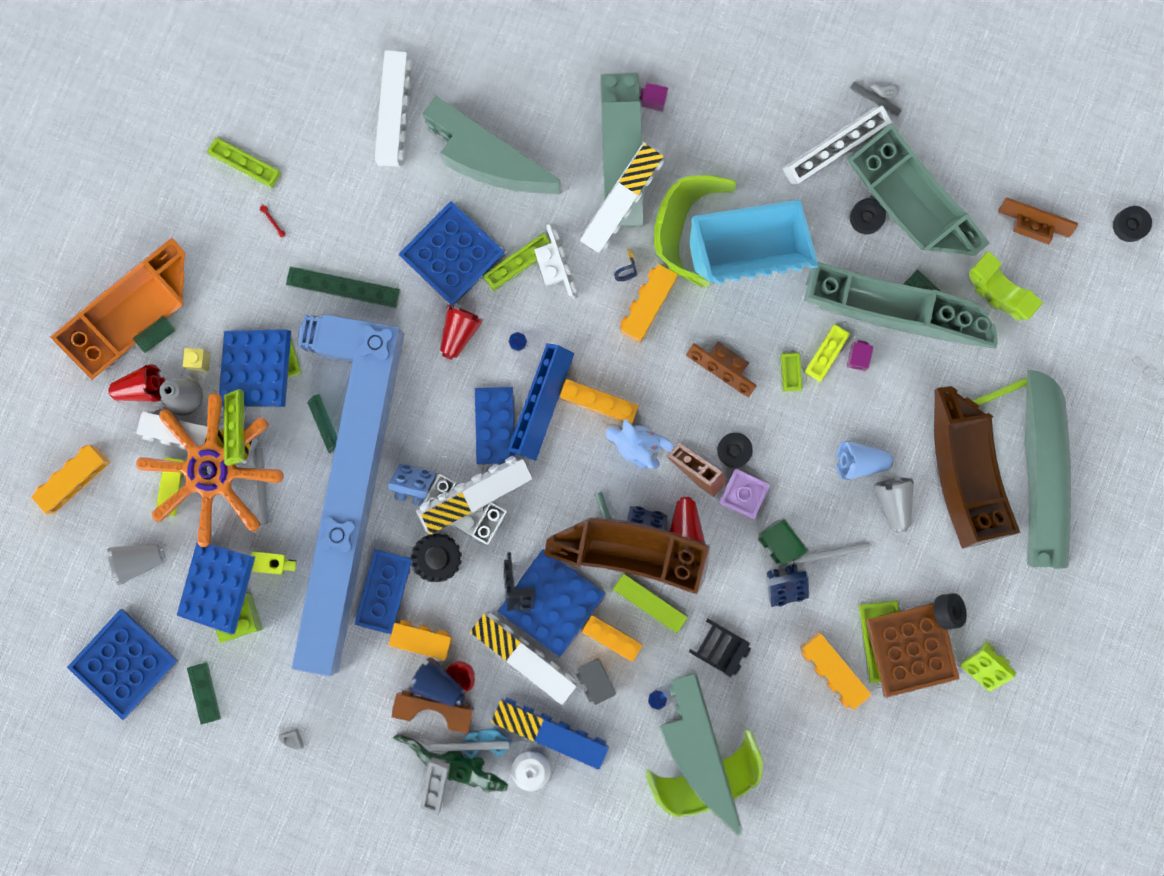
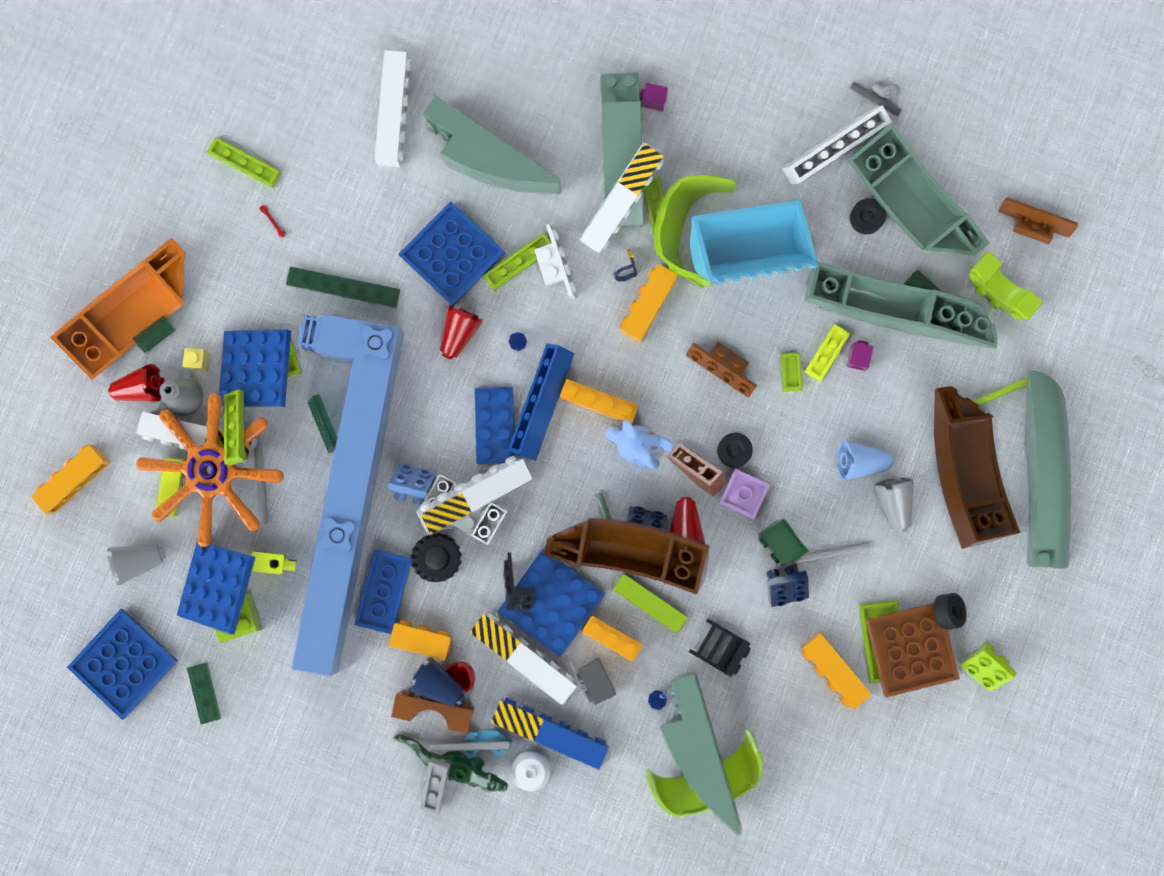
light grey tile [278,729,304,749] -> none
black tyre [1113,206,1152,242] -> none
none -> lime tile [643,176,664,235]

